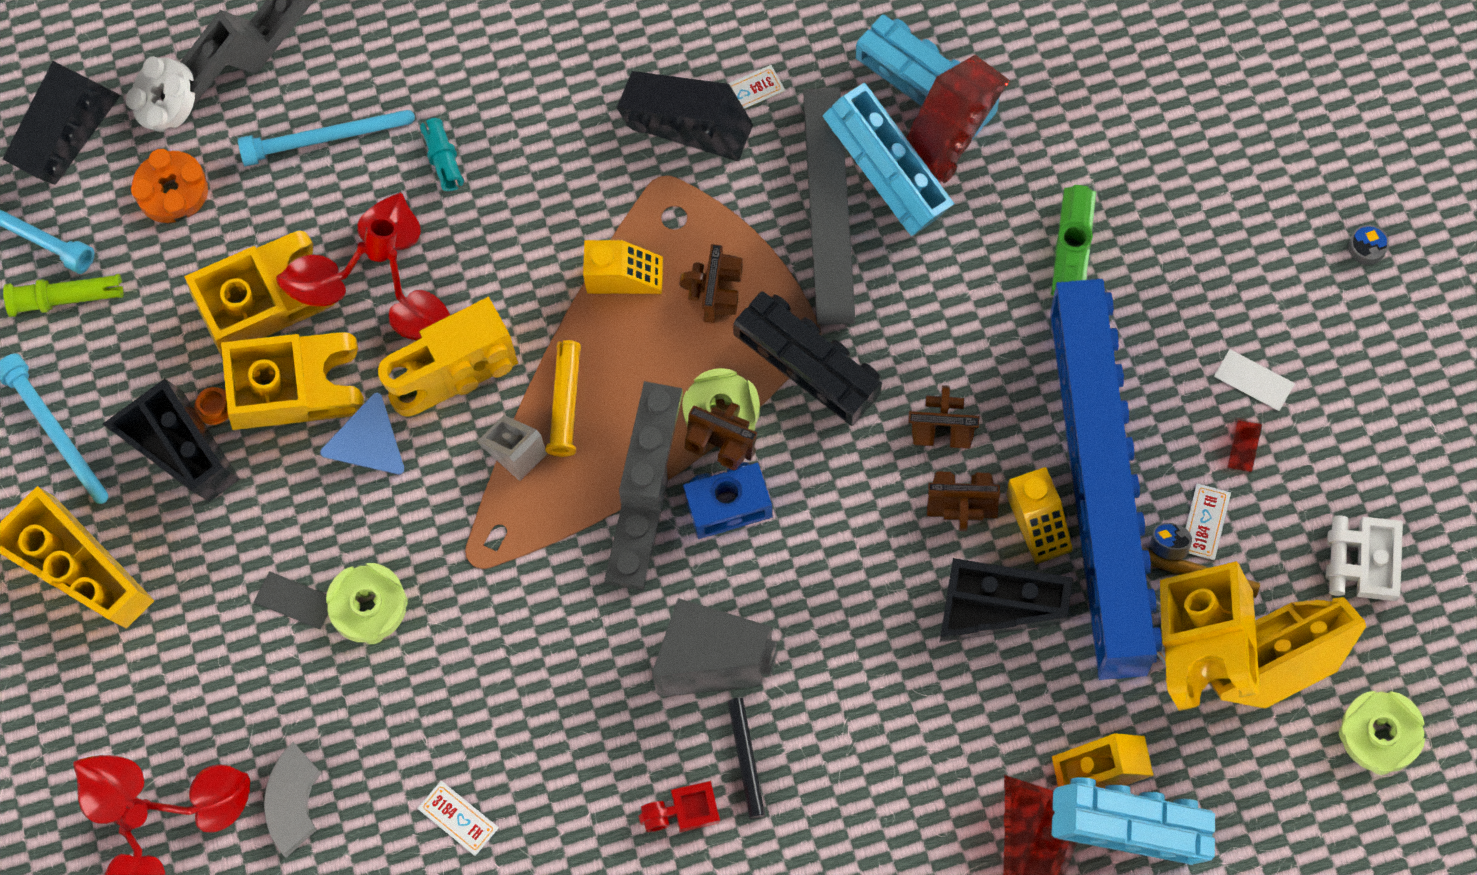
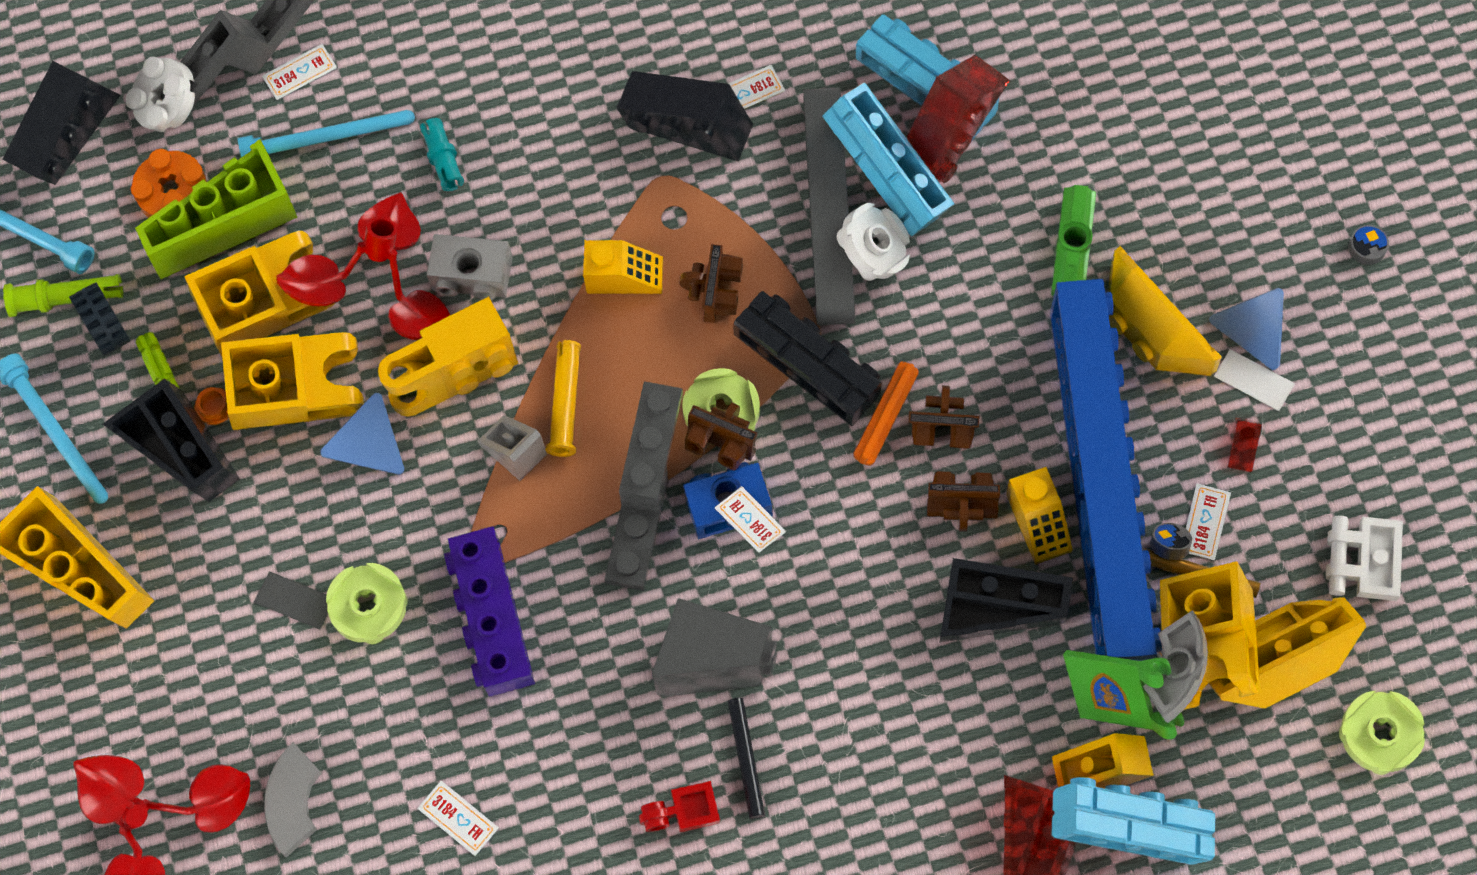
none -> black wheel [69,282,131,355]
none -> lime wedge [135,139,298,279]
none -> lime axle [135,332,180,389]
none -> white sticker [262,44,337,100]
none -> light grey brick [427,234,513,300]
none -> dark purple brick [444,526,535,697]
none -> white sticker [714,486,786,553]
none -> white plate [837,203,910,281]
none -> orange axle [853,361,919,466]
none -> bright green flag [1063,650,1184,740]
none -> yellow wedge [1108,246,1222,376]
none -> light grey tile [1143,610,1208,723]
none -> medium blue piece [1209,288,1284,370]

